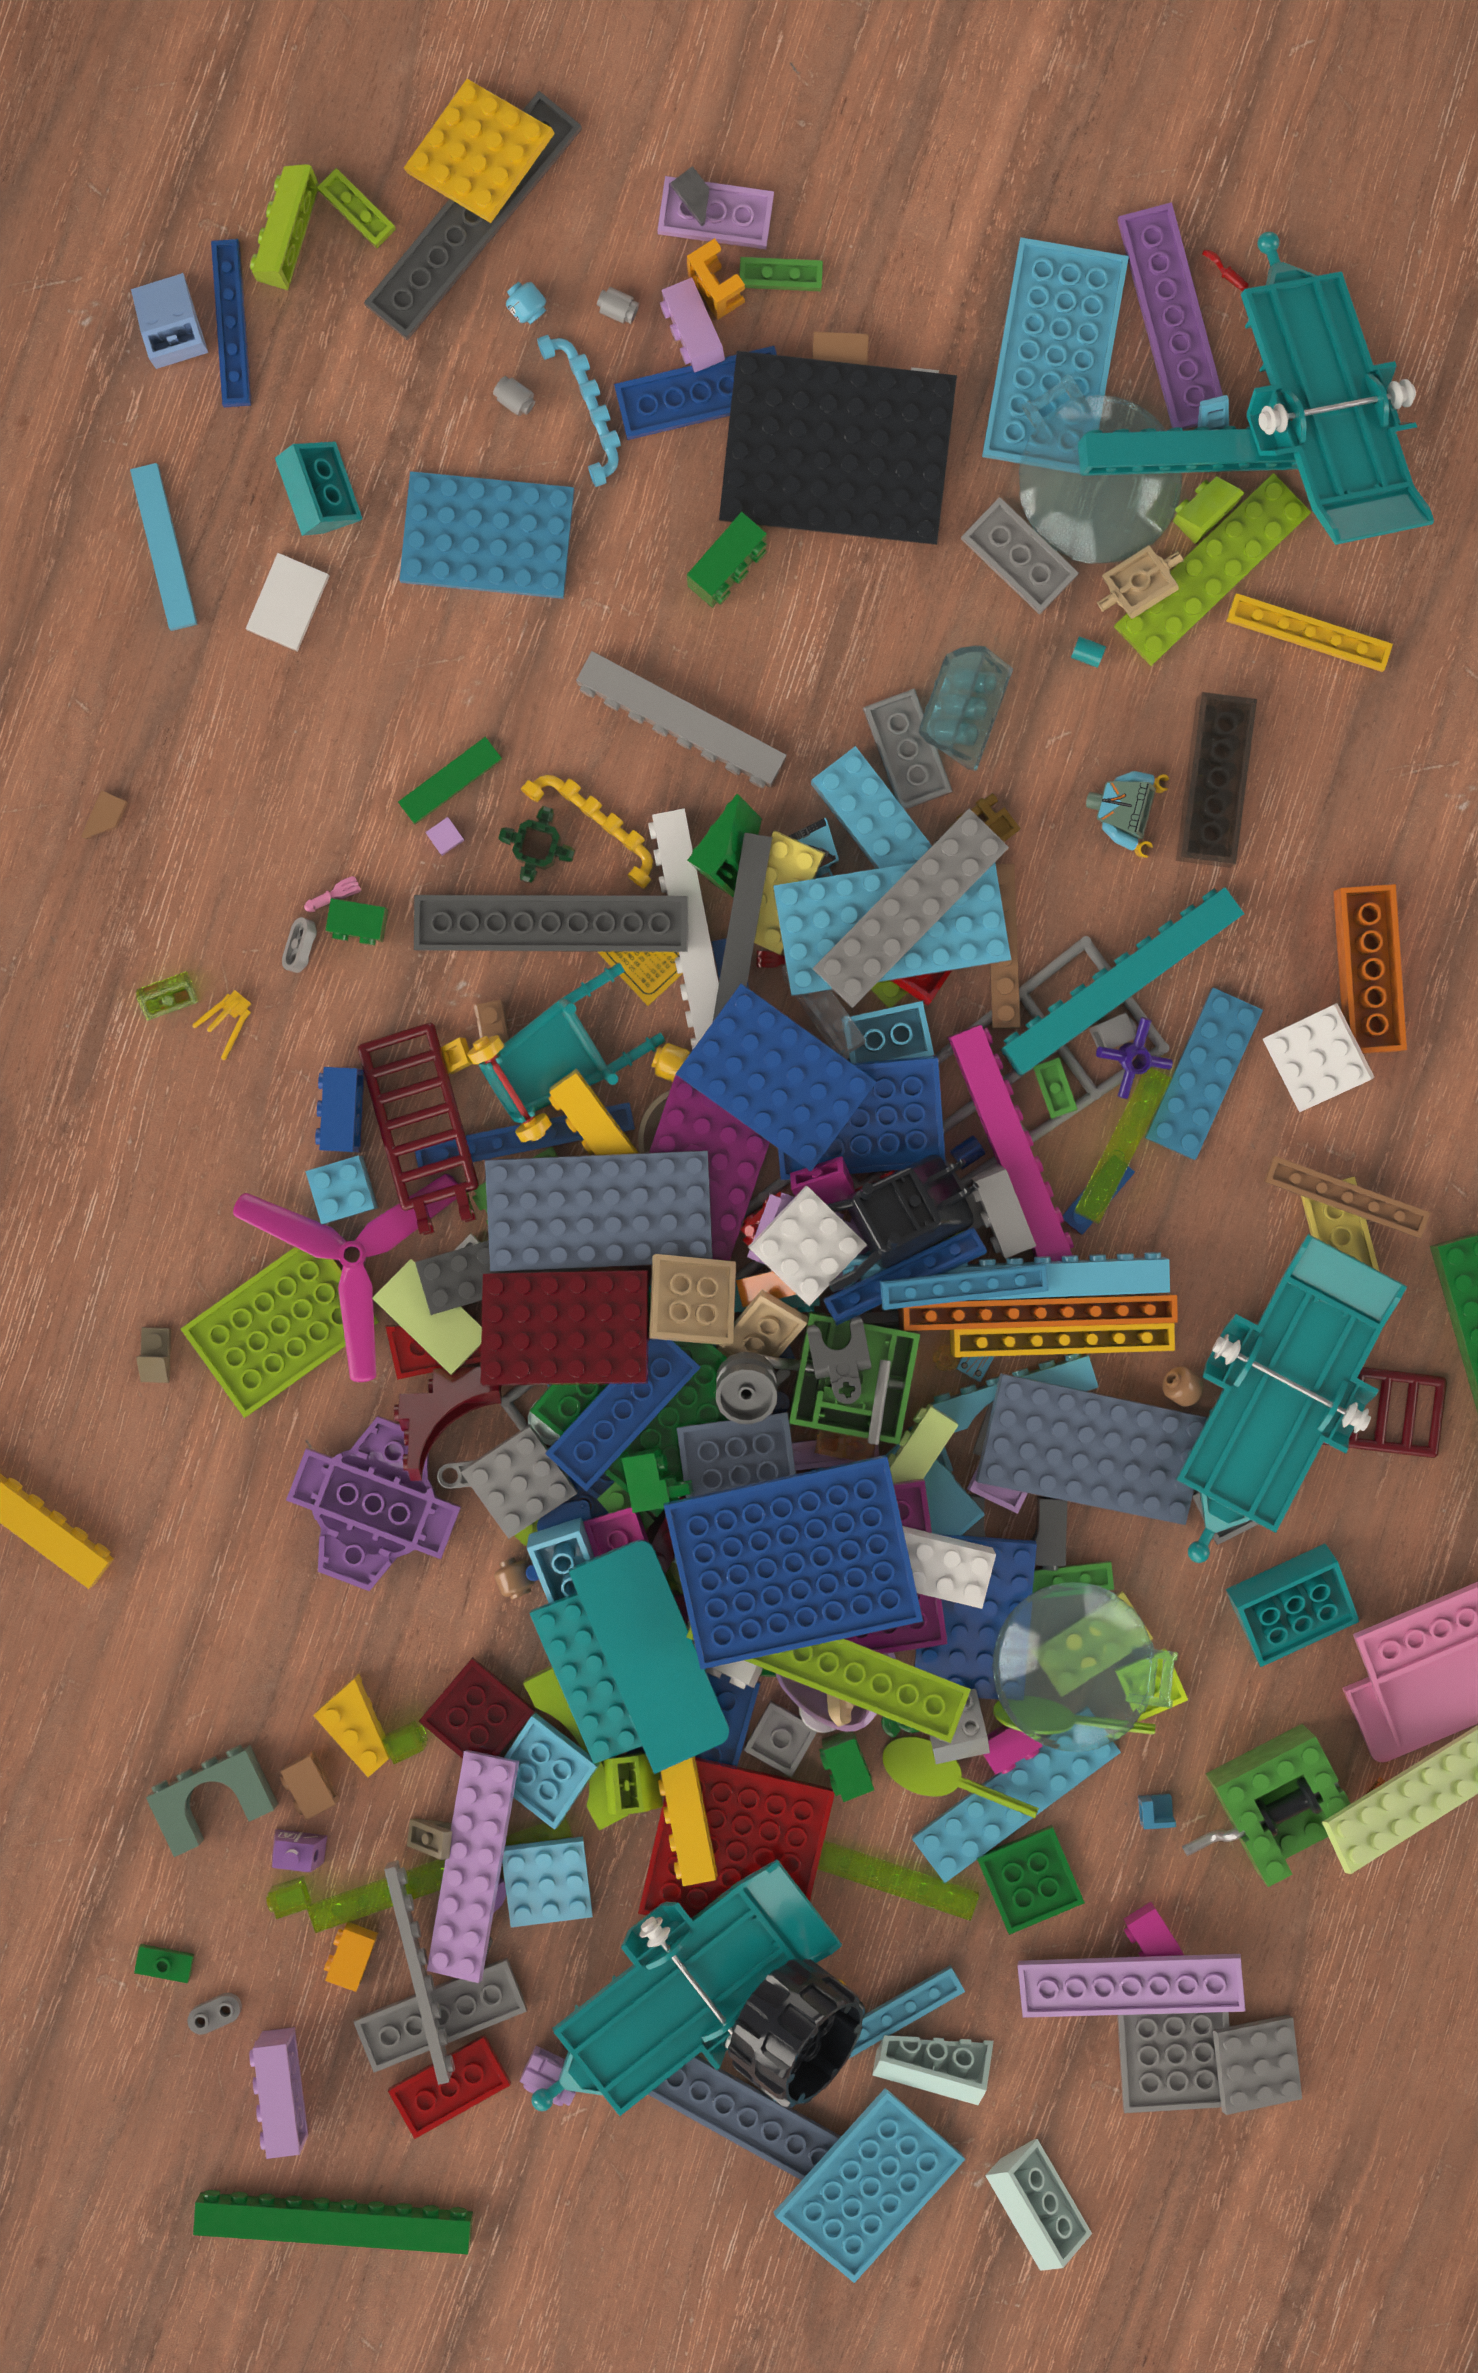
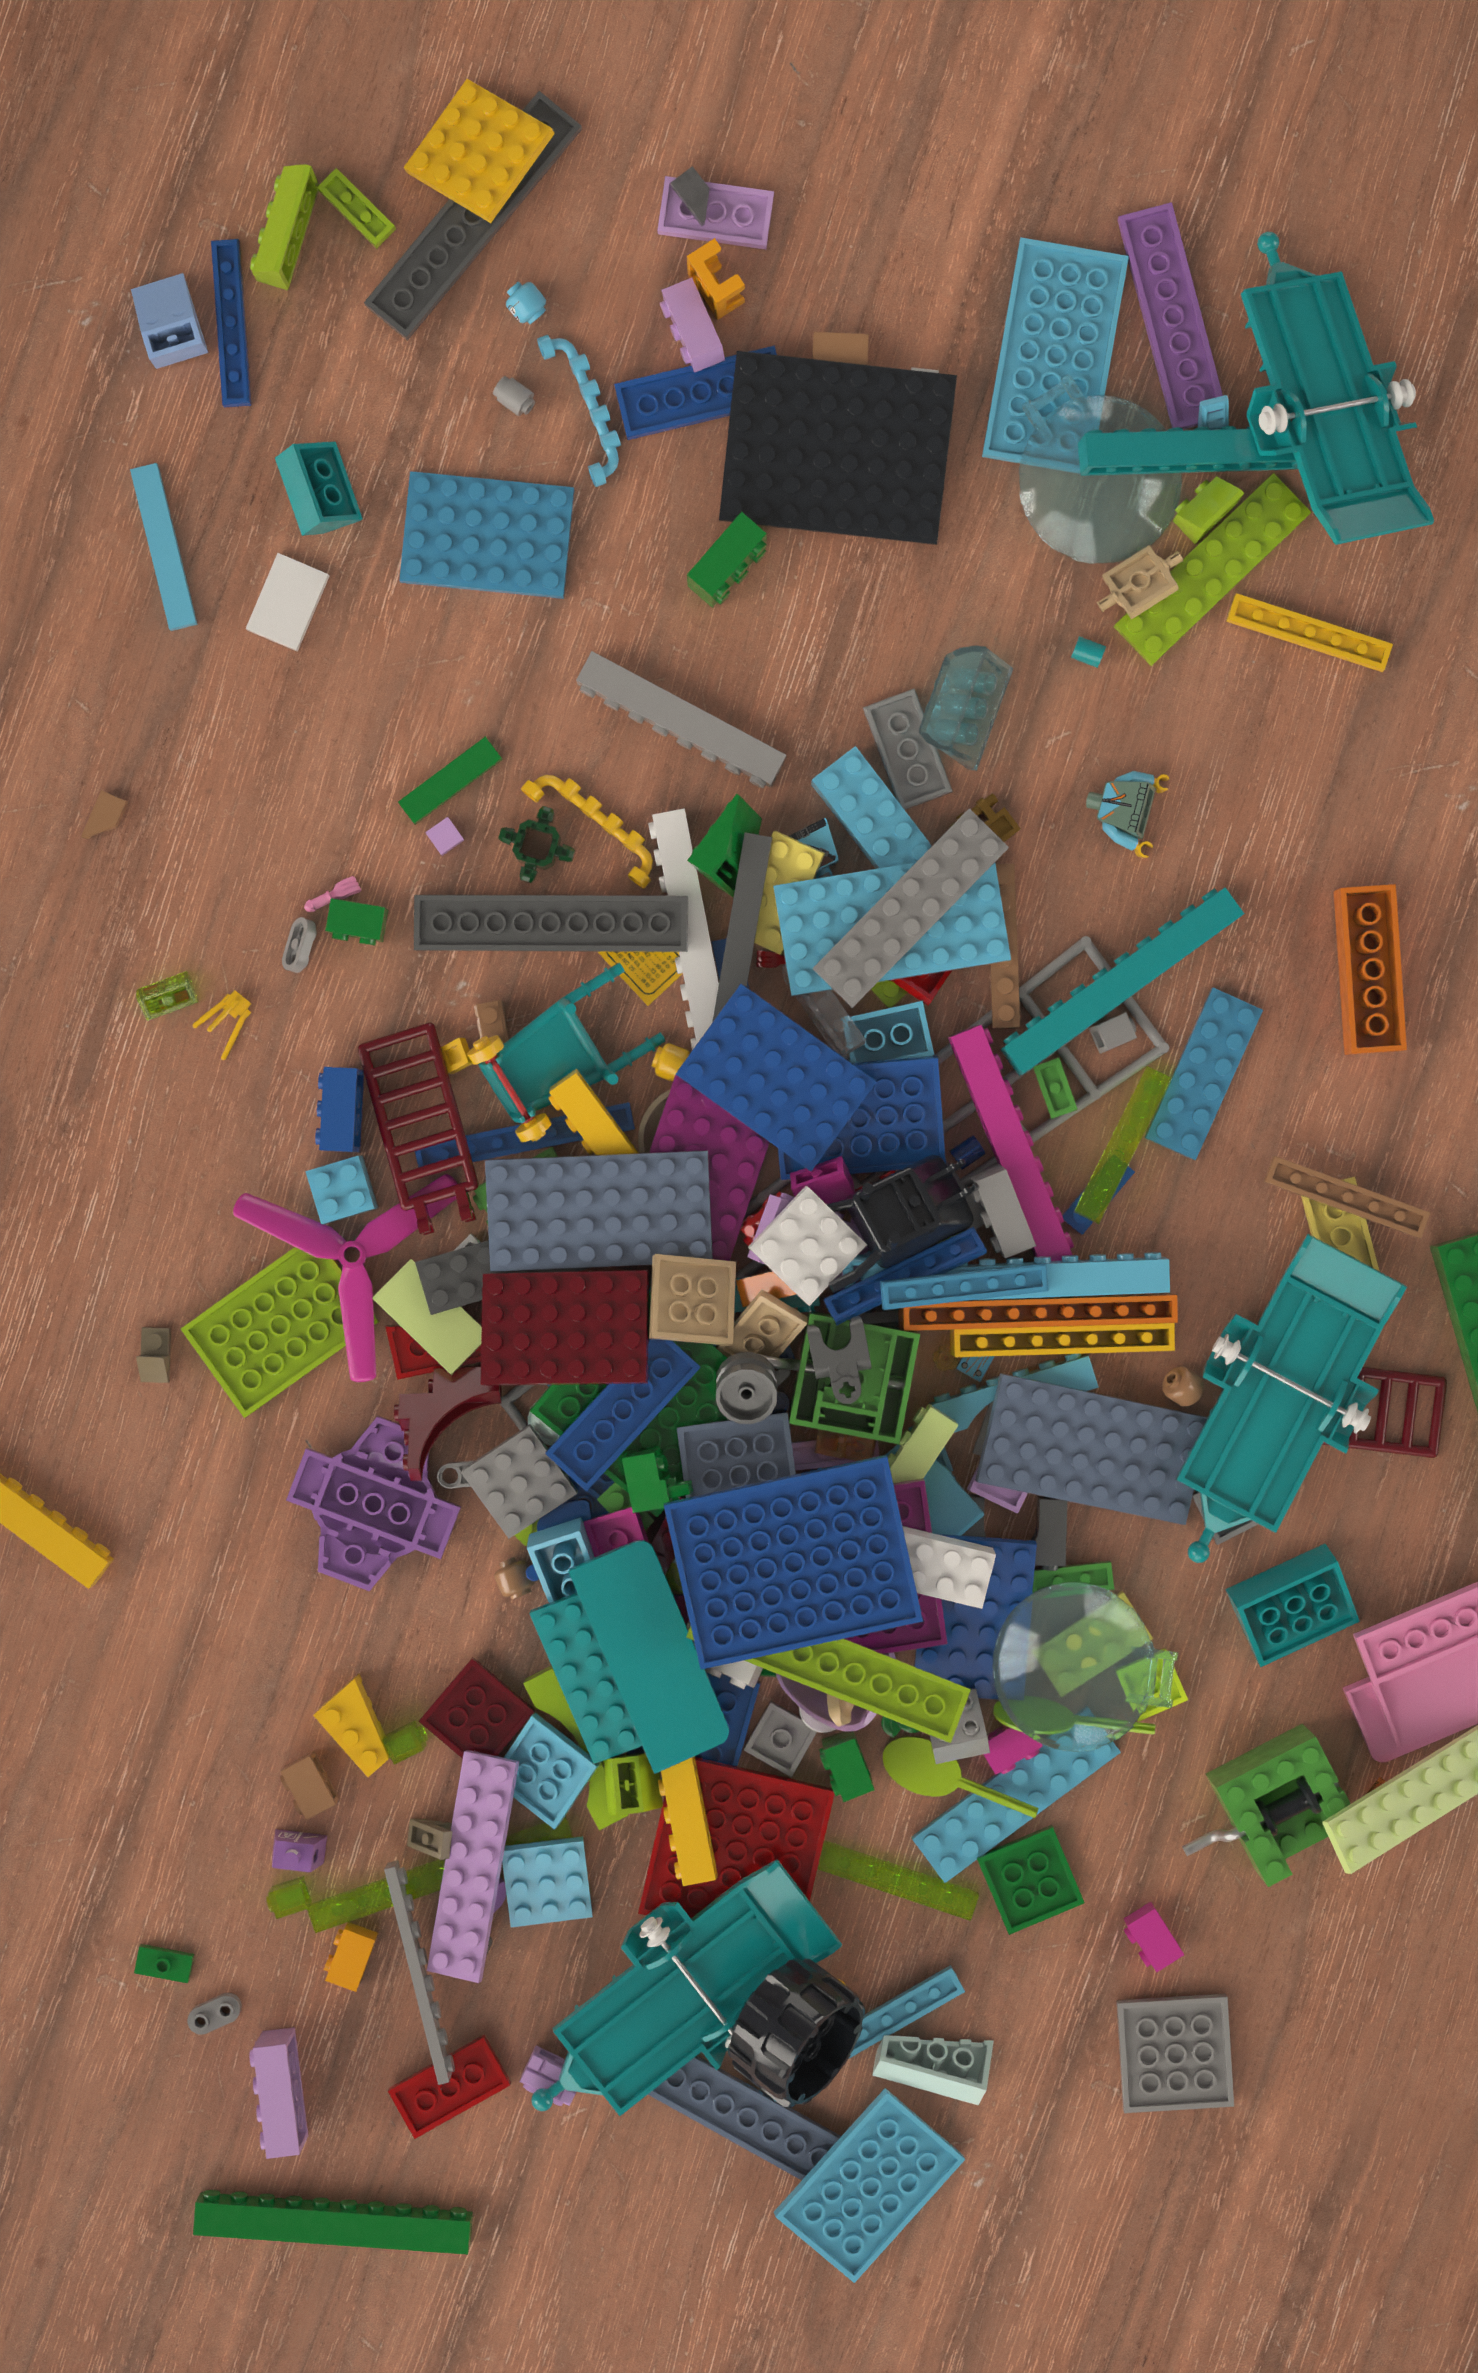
sand green arch [146,1745,278,1857] -> none
light grey plate [353,1958,528,2073] -> none
light grey brick [597,287,640,324] -> none
bright green plate [740,257,823,292] -> none
light grey bar [868,1359,891,1445] -> none
light grey plate [961,497,1079,615] -> none
light aqua slope [985,2139,1092,2271] -> none
lavender plate [1018,1954,1245,2017] -> none
dark purple bar [1096,1017,1173,1099] -> none
dark azure panel [1138,1794,1177,1830] -> none
clear smoke brick [1176,692,1257,868] -> none
red piece [1202,250,1249,292] -> none
light grey plate [1213,2015,1302,2115] -> none
white plate [1263,1003,1374,1112] -> none

